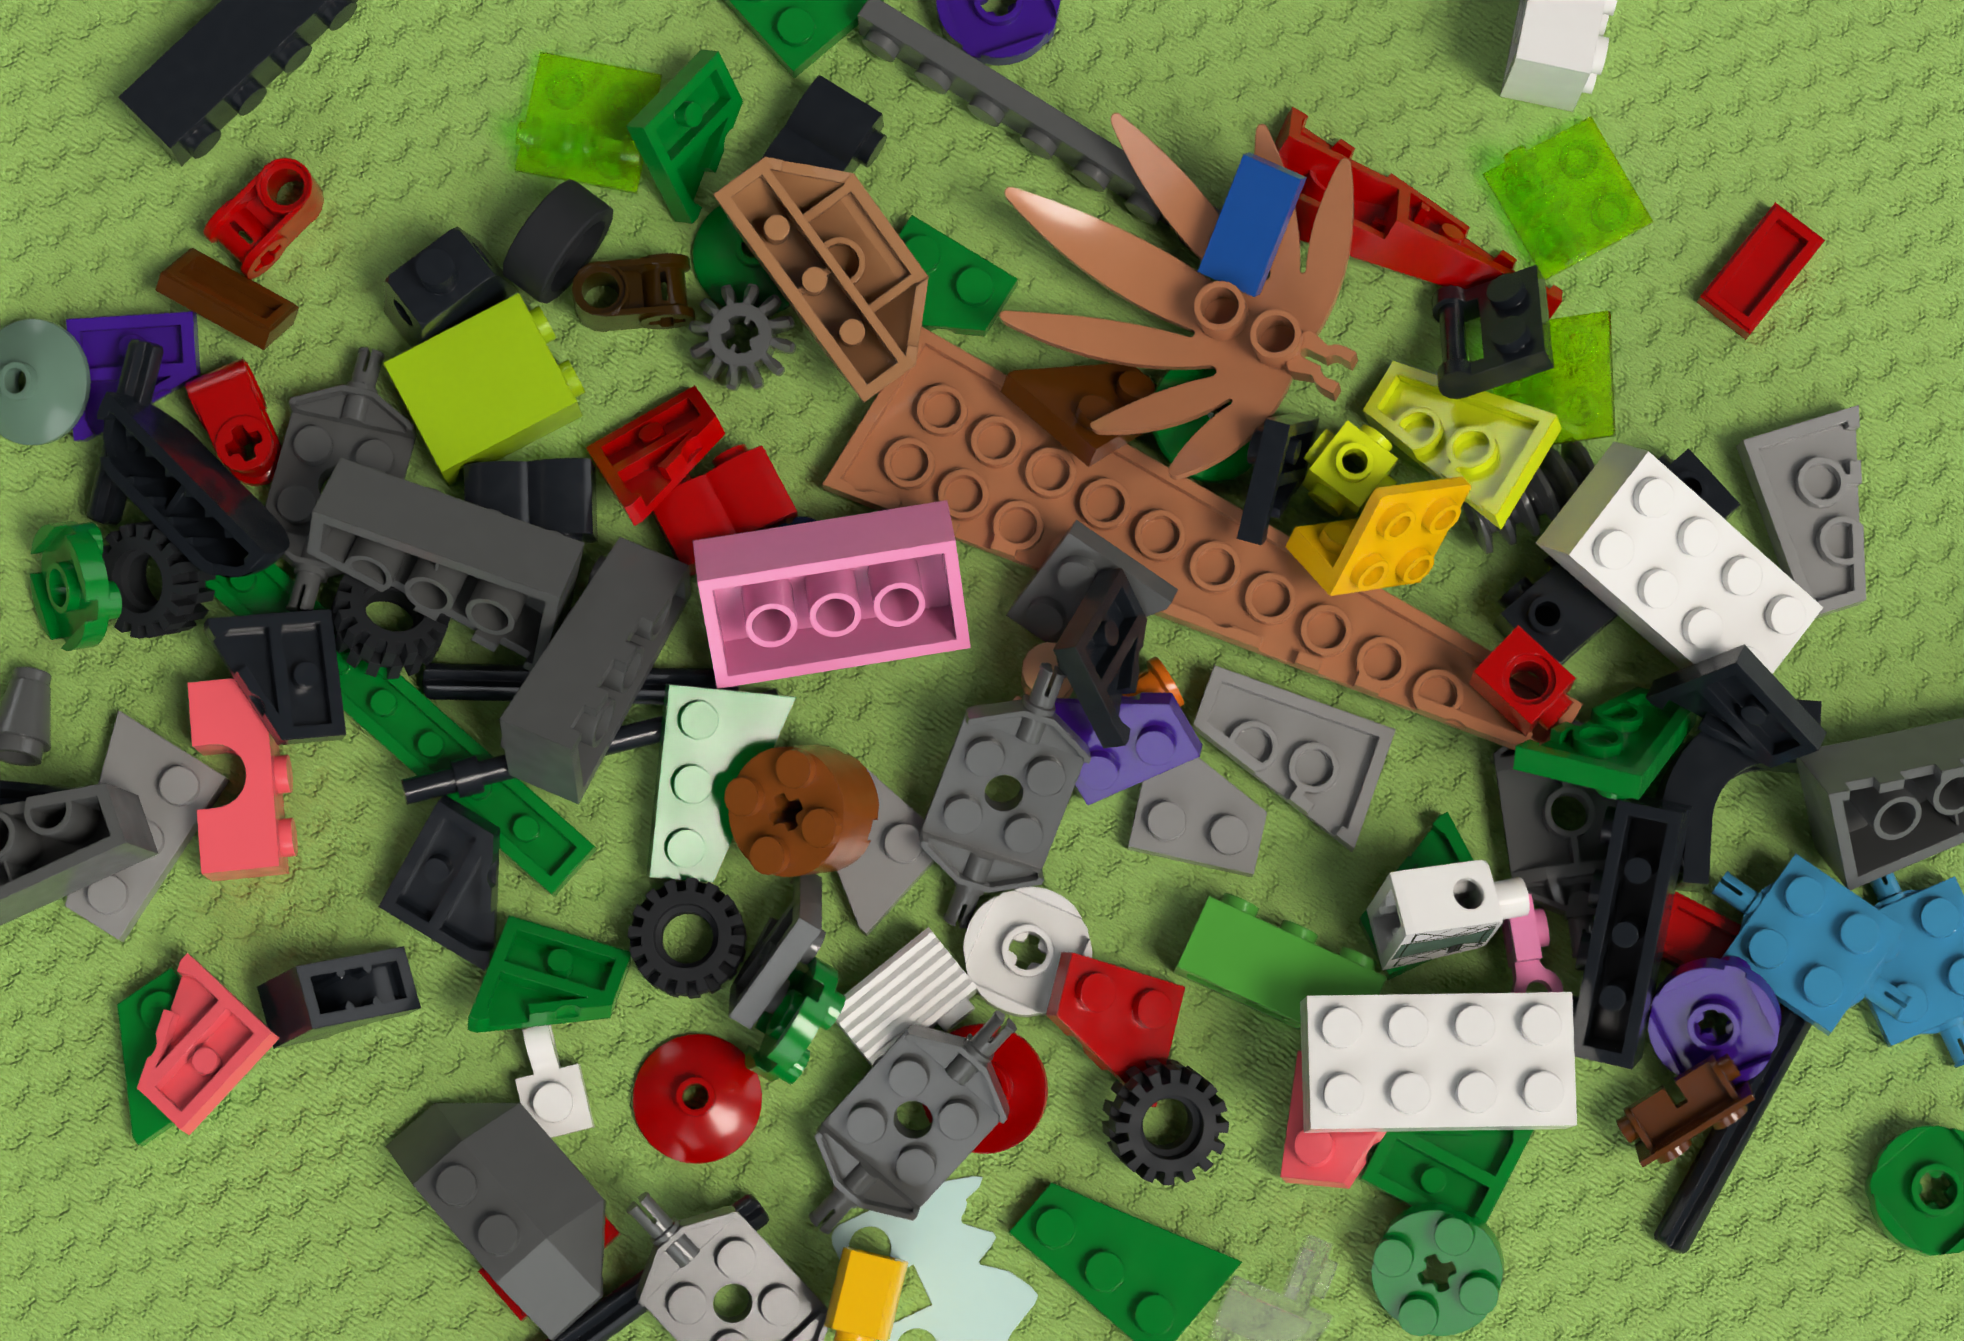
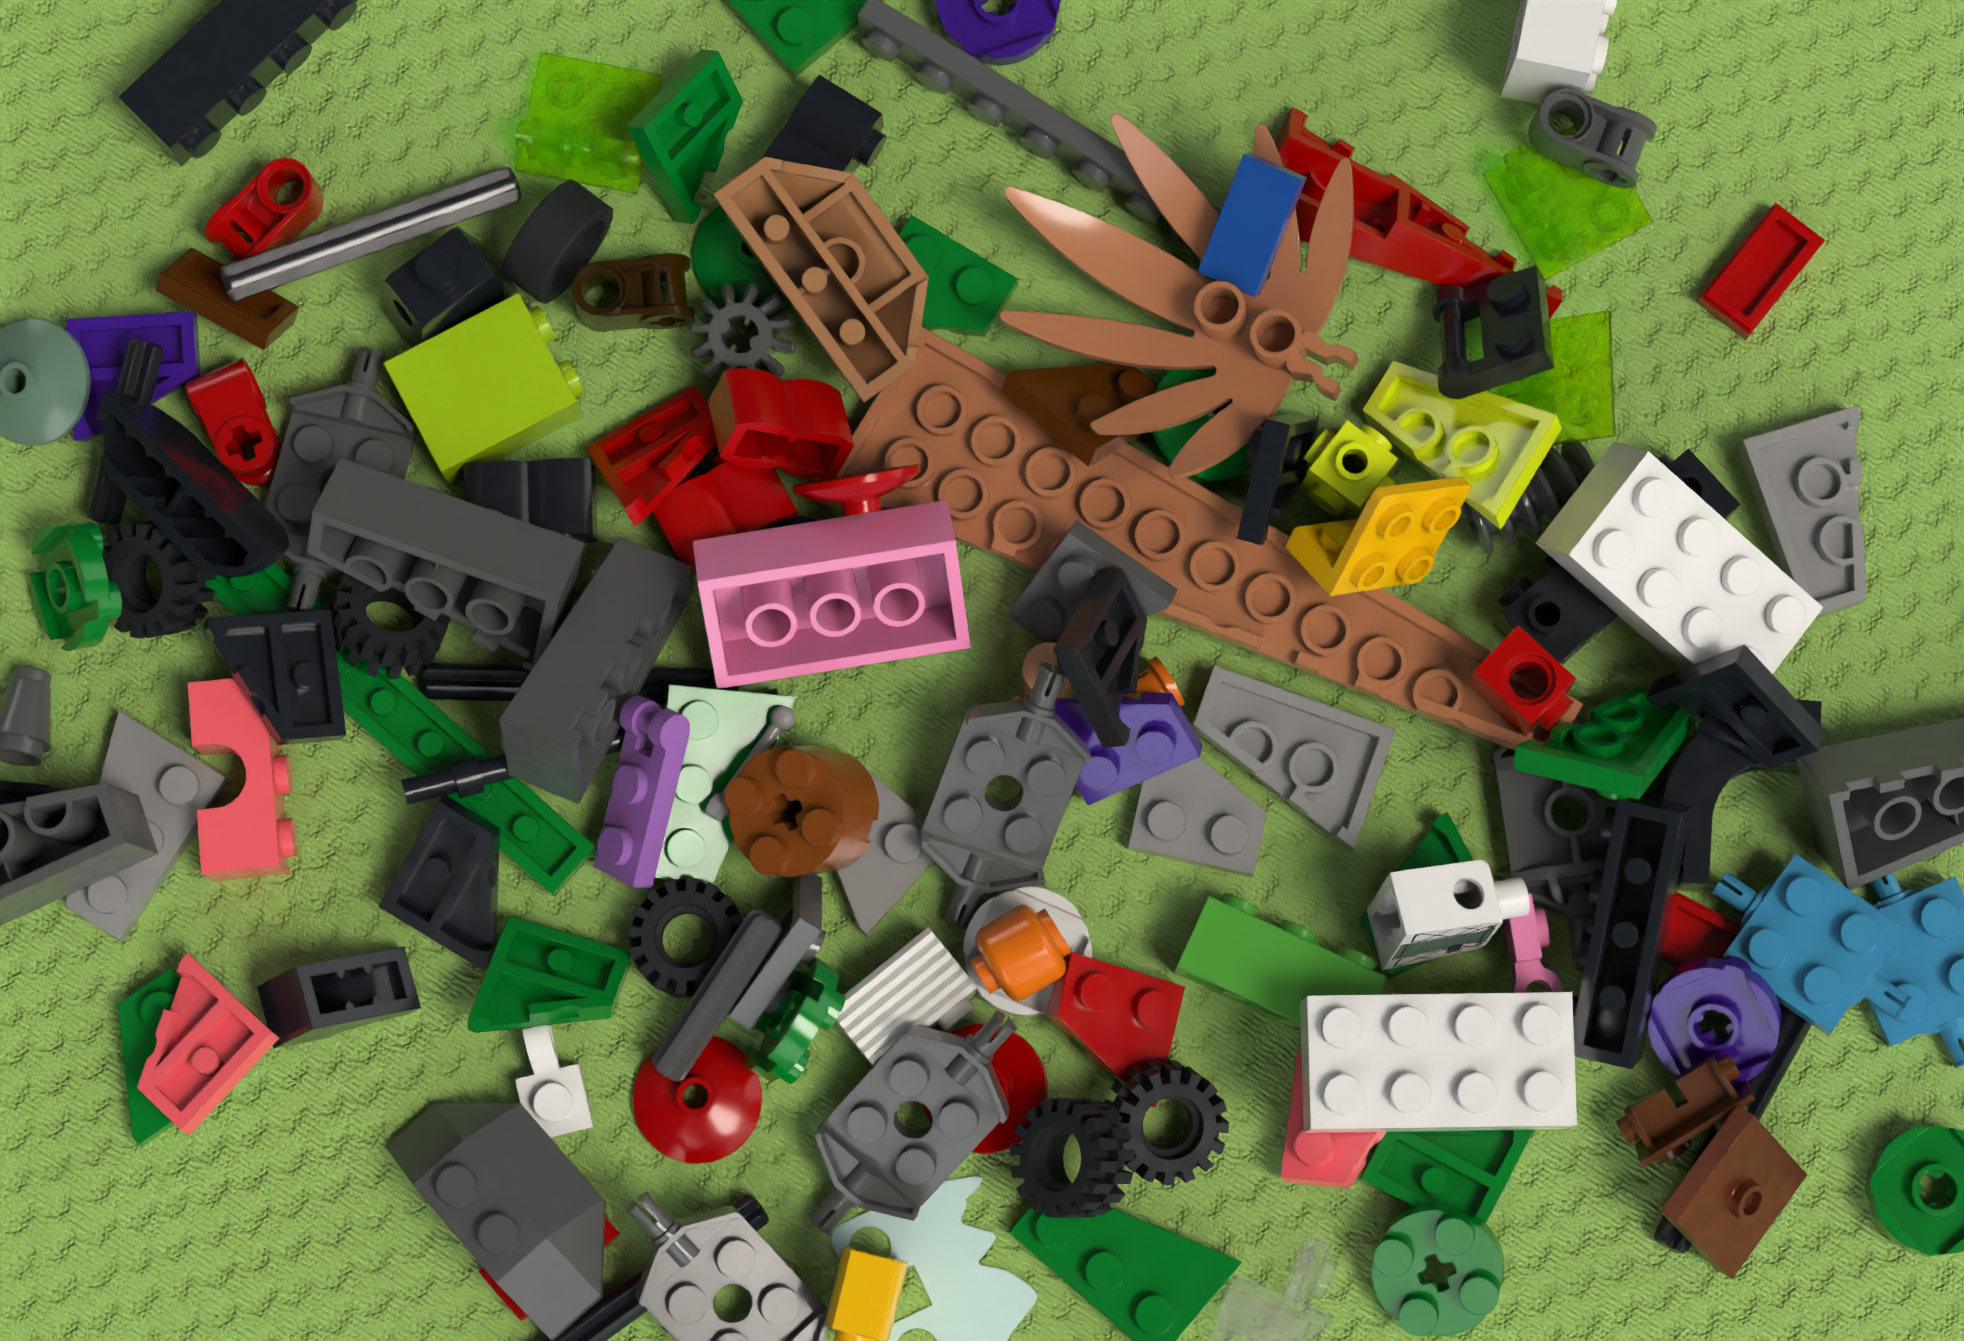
none -> axle [220,167,521,302]
none -> medium lavender plate [593,695,690,888]
none -> dark grey axle [652,909,782,1082]
none -> light grey hinge [706,706,795,821]
none -> red brick [708,368,854,479]
none -> red dish [793,464,921,516]
none -> orange head [970,905,1071,1001]
none -> black tyre [1010,1098,1135,1218]
none -> dark grey piece [1528,88,1657,189]
none -> copper plate [1661,1106,1807,1279]

